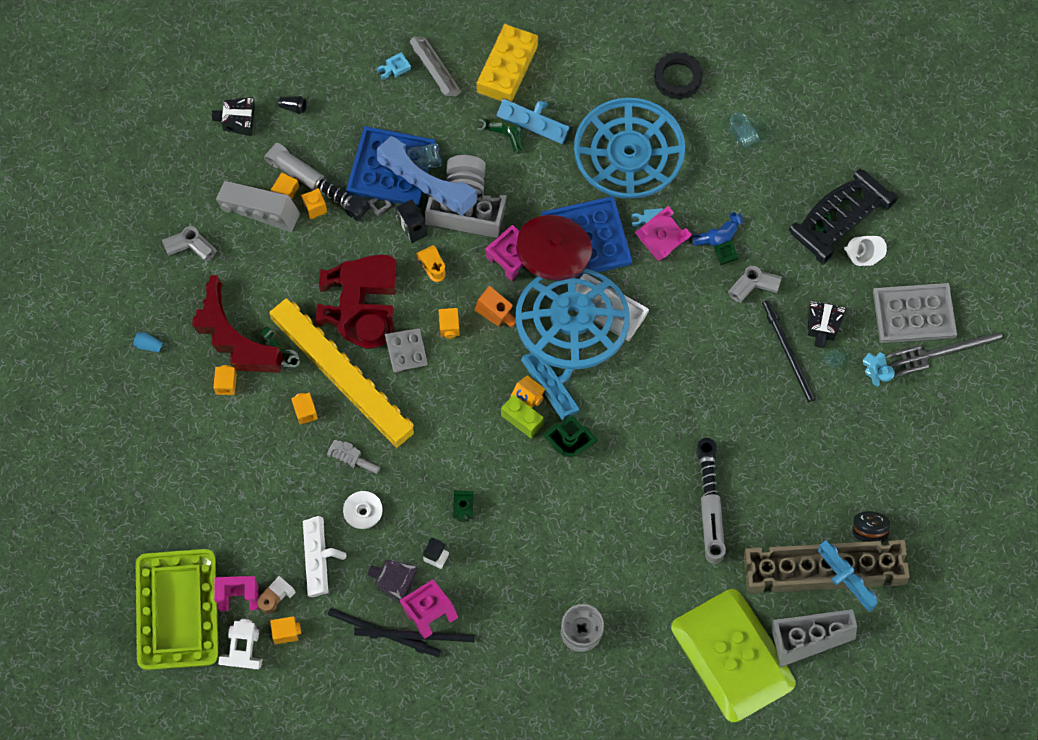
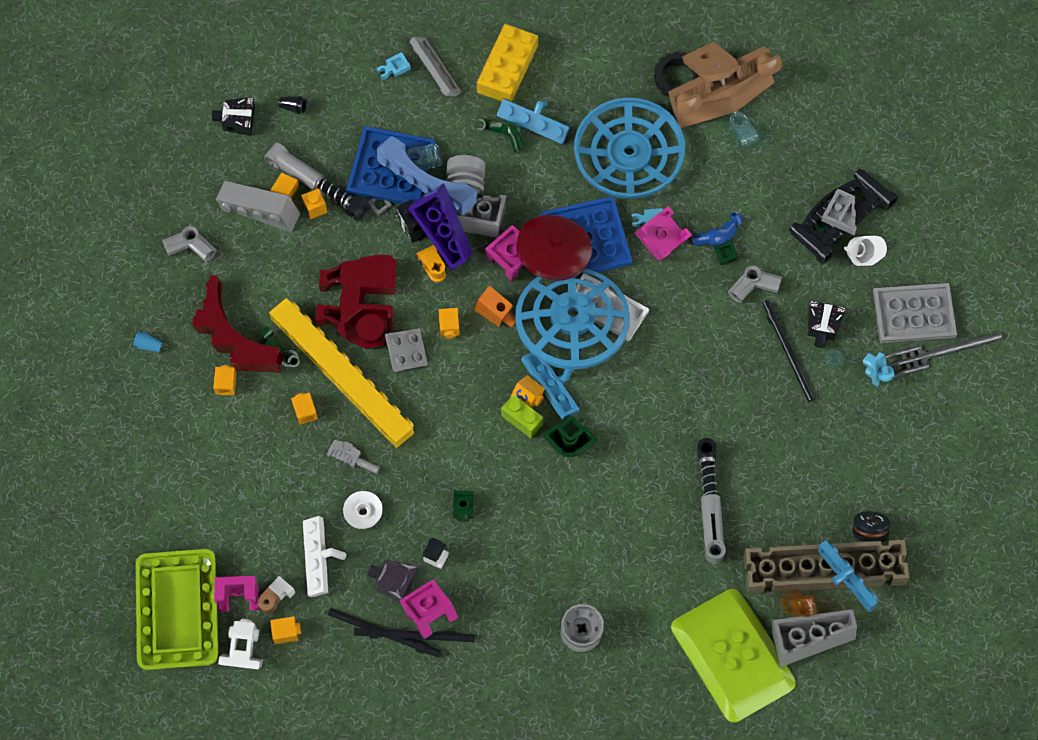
none -> dark purple wedge [408,183,473,270]
none -> medium nougat piece [668,42,782,128]
none -> clear orange leg [780,589,817,617]
none -> light grey wing [821,189,856,235]

